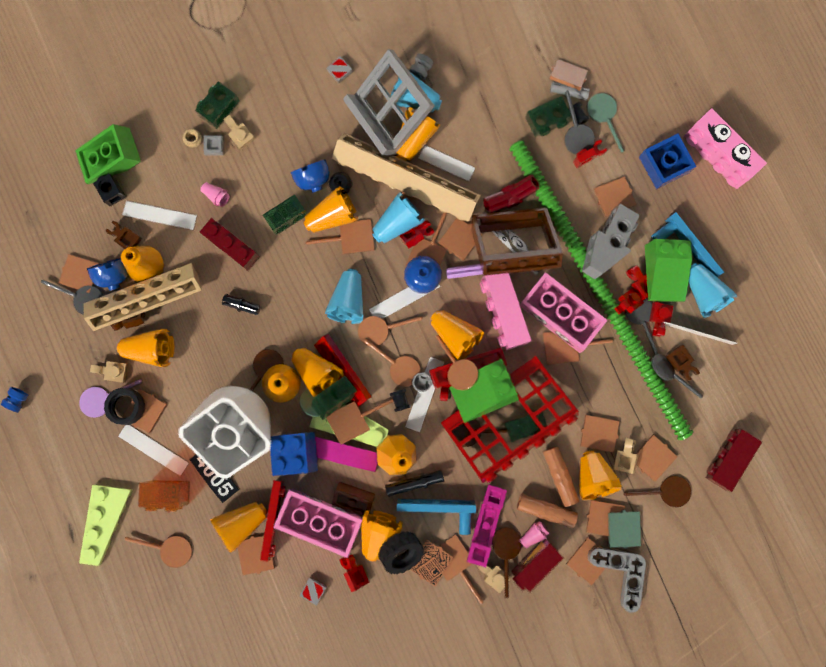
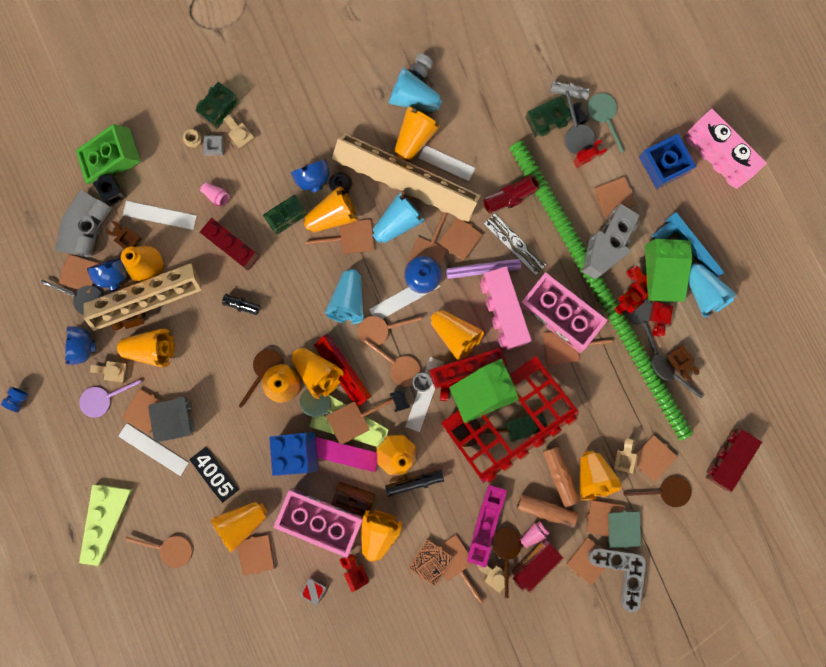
black tyre [104,388,145,425] -> none
clear orange brick [138,480,190,512] -> none
white piece [179,386,271,478] -> none
red plate [260,480,286,562] -> none
clear green brick [311,376,357,420] -> none
light grey tile [326,56,353,83] -> none
light grey window [343,49,435,156] -> none
black tyre [378,531,424,574] -> none
dark azure piece [397,498,476,535] -> none
red plate [399,220,435,249] -> none
nougat piece [436,335,478,390] -> none
reddish brown window [471,208,563,276] -> none
nougat piece [550,59,588,90] -> none
nougat piece [580,415,619,453] -> none
white sticker [663,322,737,345] -> none
none -> light grey panel [55,190,112,257]
none -> blue cylinder [65,326,95,365]
none -> dark grey bracket [148,396,196,442]

